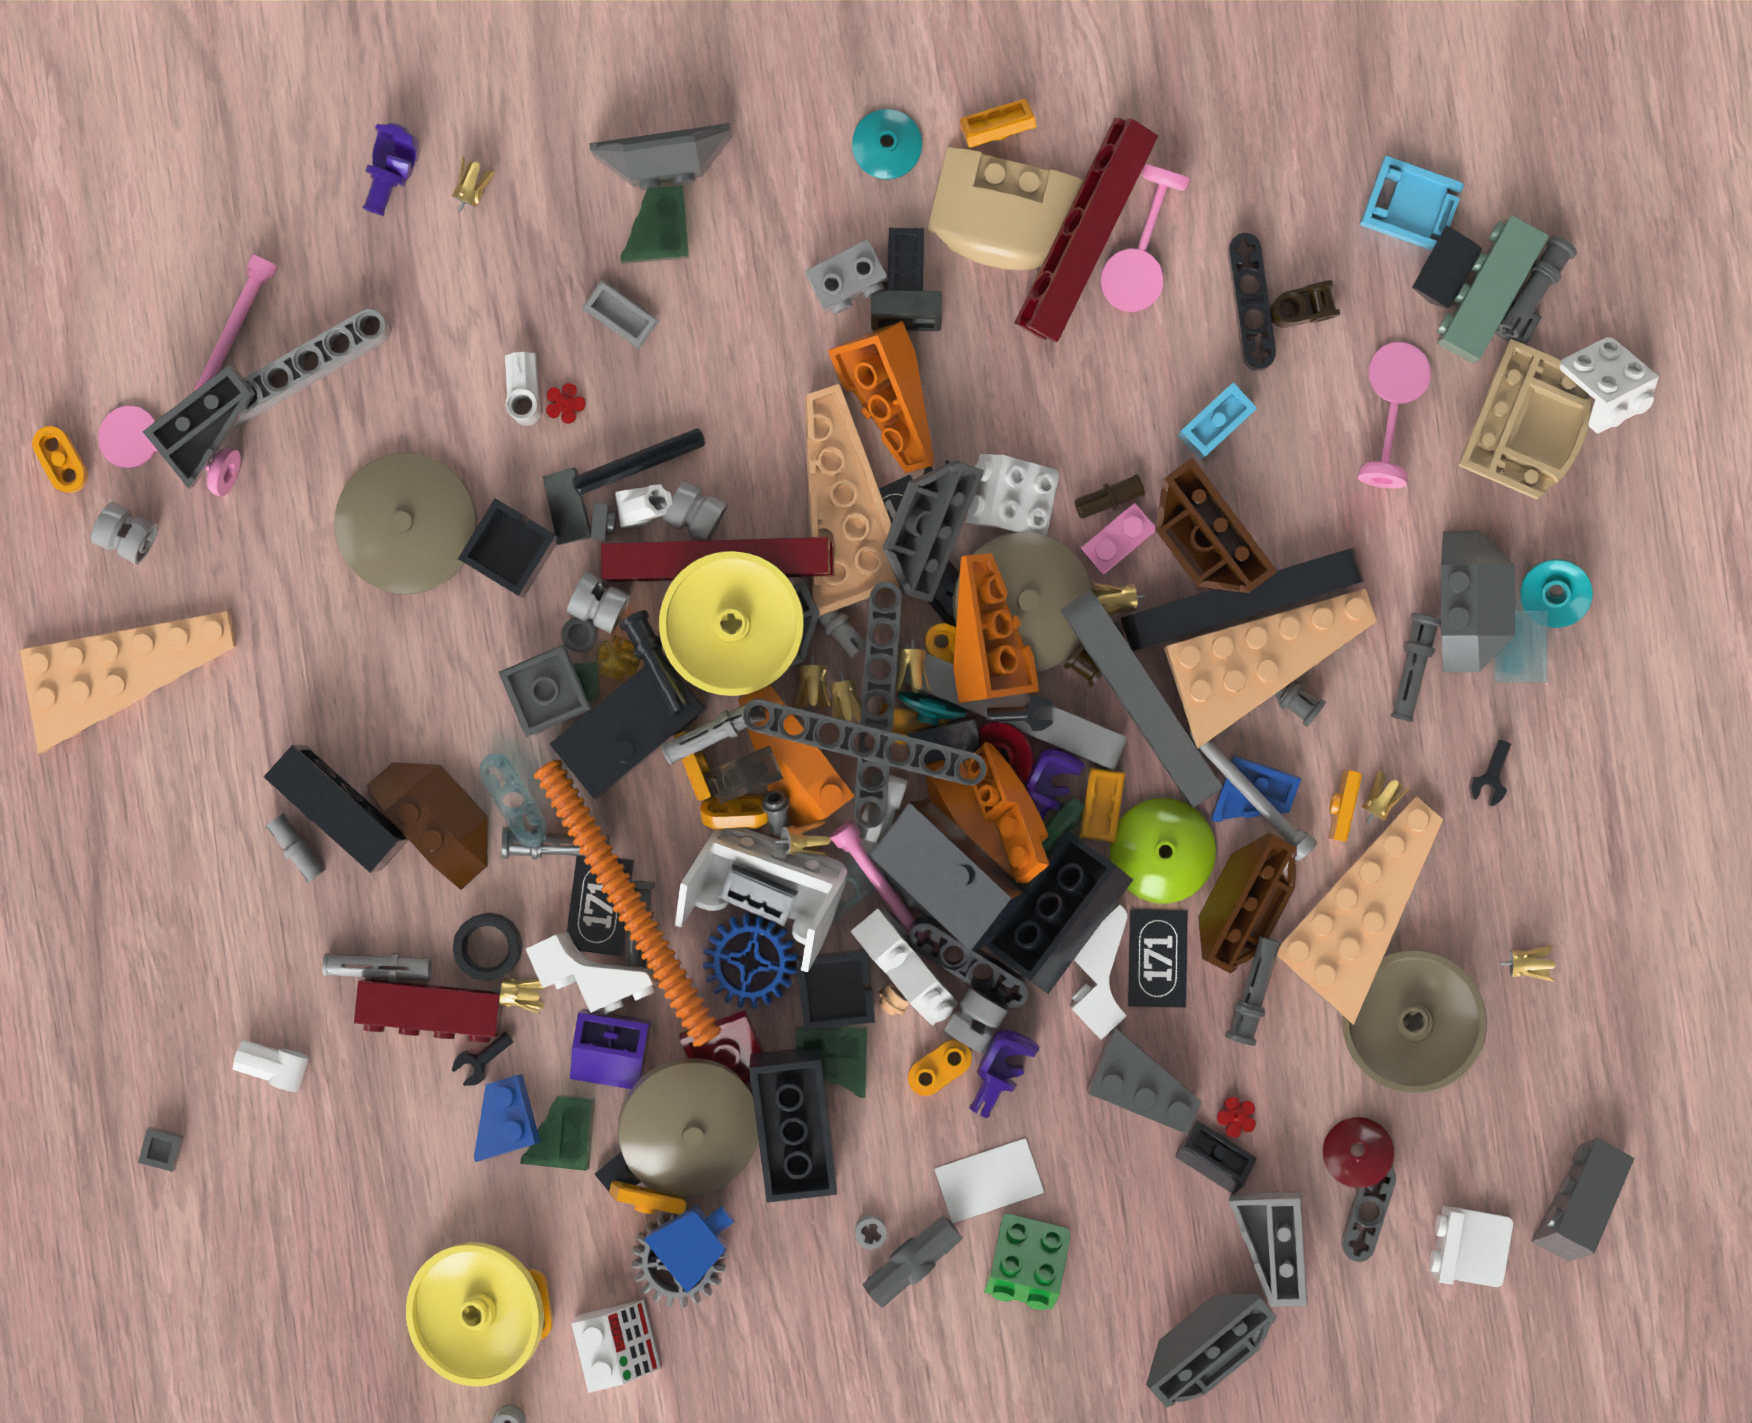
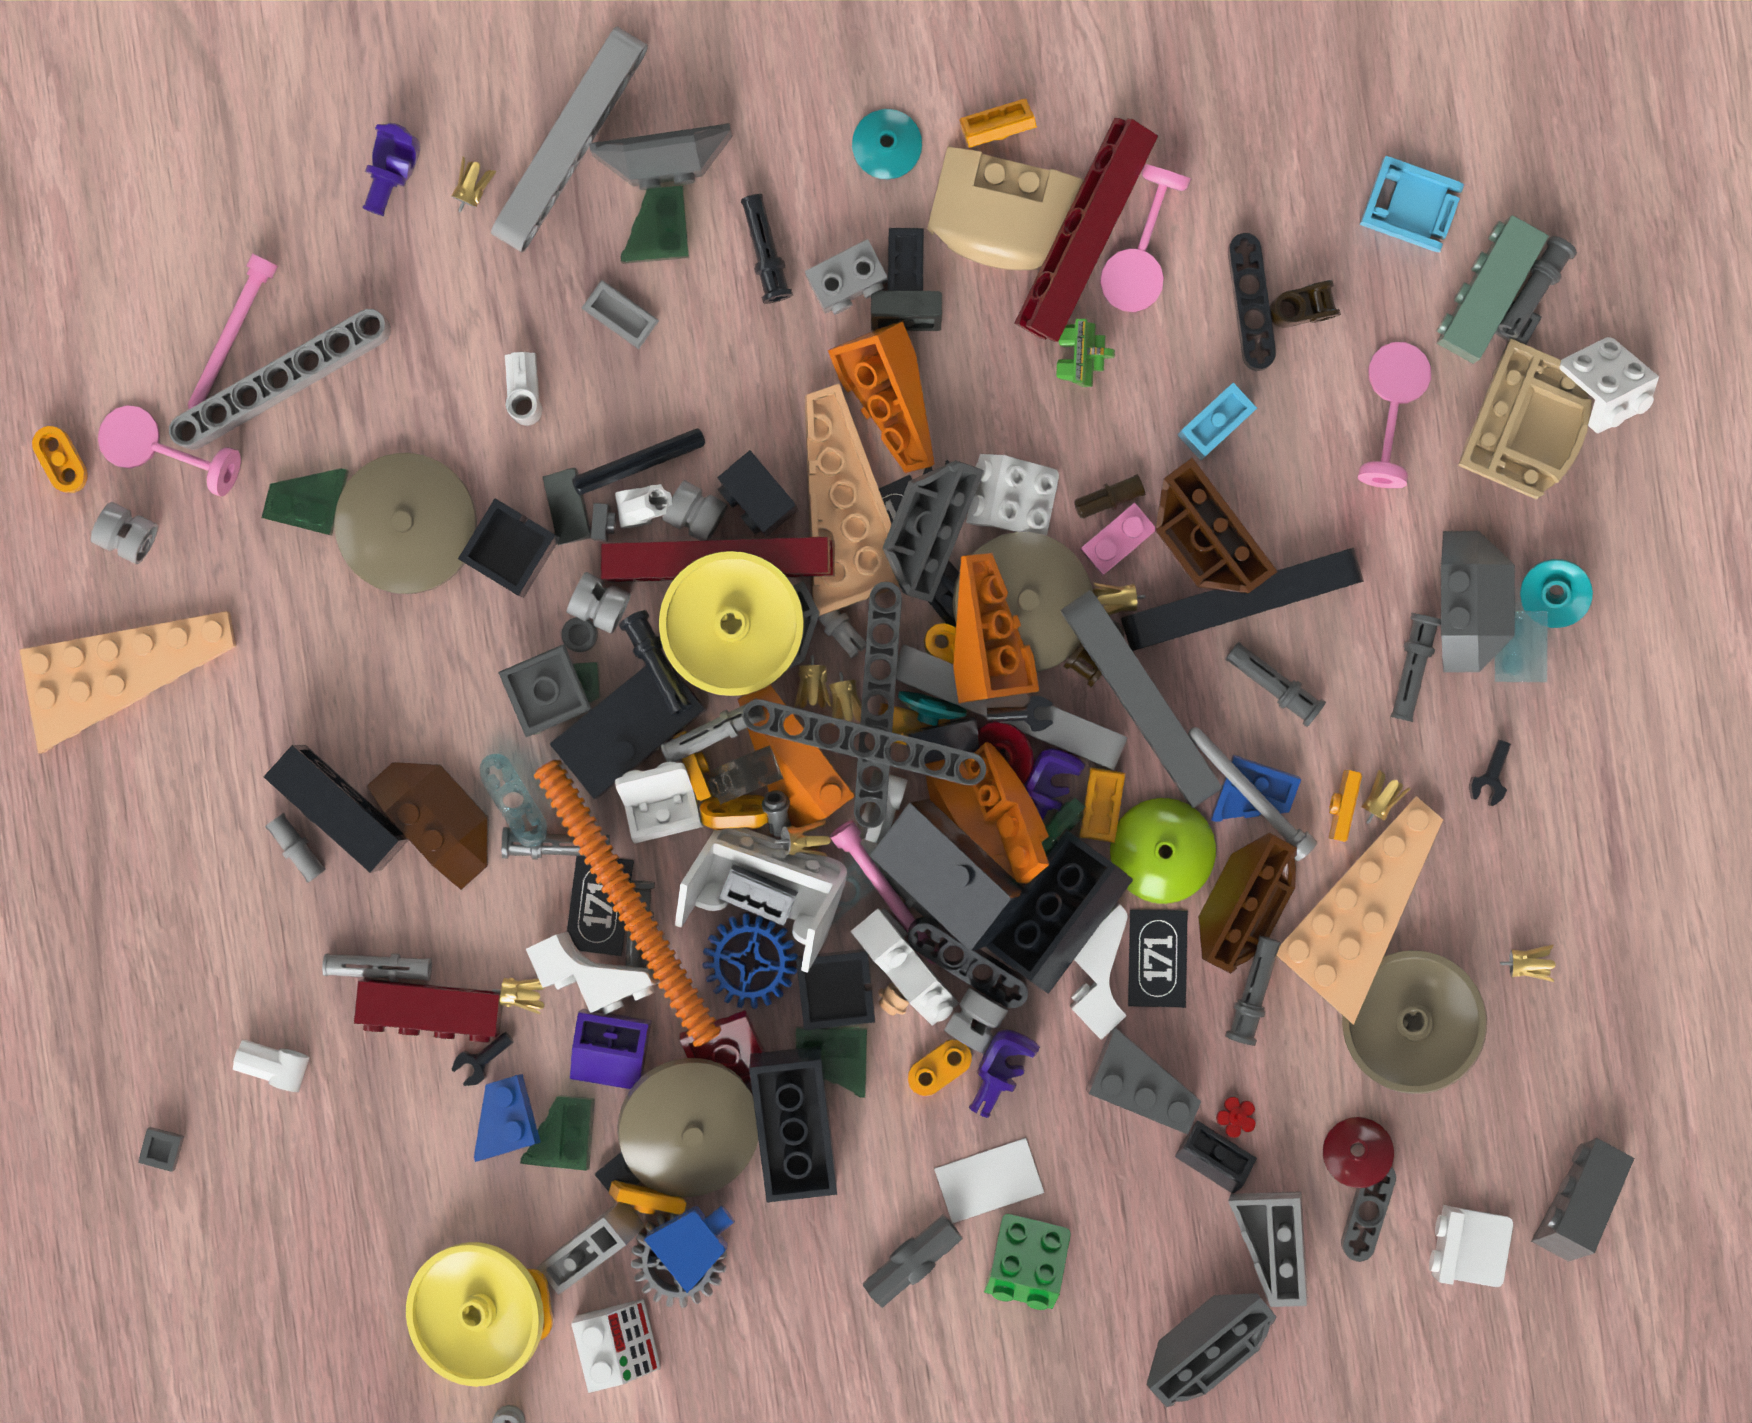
dark grey wedge [142,365,256,489] -> none
black tyre [453,913,523,981] -> none
red plant [546,383,586,424] -> none
clear yellow gear [596,635,640,682] -> none
light grey bush [855,1215,887,1250] -> none
pearl gold piece [895,639,931,694] -> none
light nougat wing [1164,588,1377,749] -> none
black slope [1412,226,1482,308] -> none
none -> clear green wing [261,468,349,536]
none -> light grey beam [491,27,648,252]
none -> light grey slope [537,1202,645,1295]
none -> white bracket [615,762,703,844]
none -> black piece [717,450,798,537]
none -> black pin [741,194,793,304]
none -> bright green hips [1056,319,1115,387]

